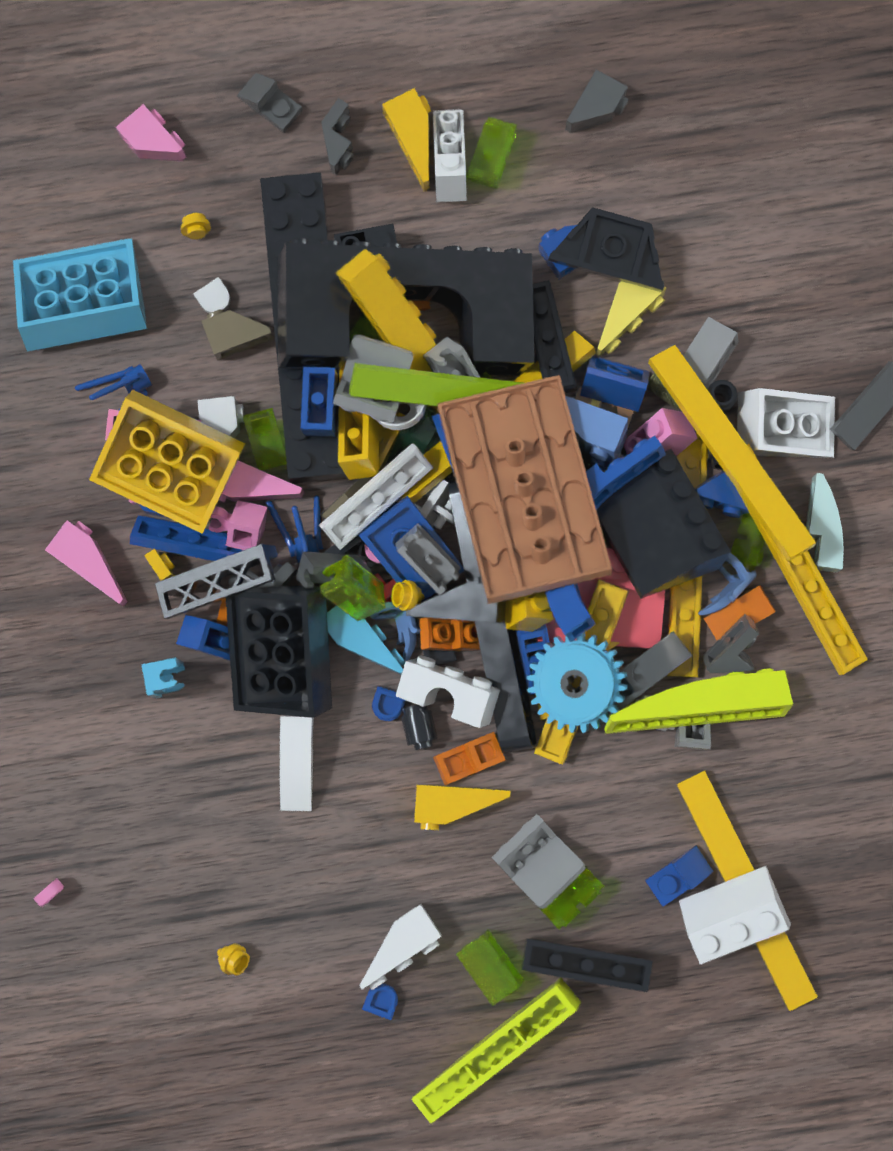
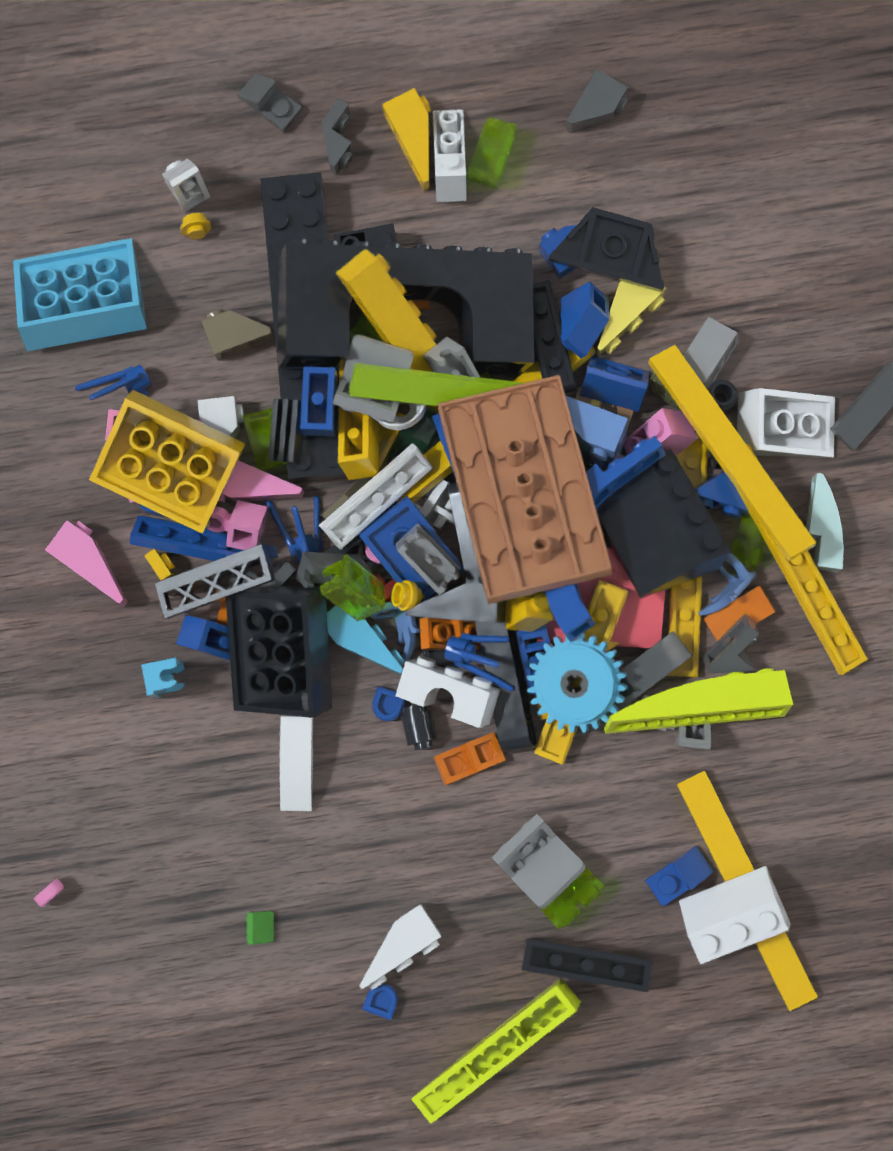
bright pink slope [116,104,186,161] -> none
white tile [193,277,230,313] -> none
yellow plate [217,944,250,976] -> none
yellow slope [414,785,510,830] -> none
clear neon green hinge [456,929,525,1006] -> none
none -> white slope [162,158,210,212]
none -> bright green slope [247,911,274,945]
none -> black tile [268,399,302,463]
none -> blue plant [444,633,514,692]
none -> blue slope [560,281,609,358]

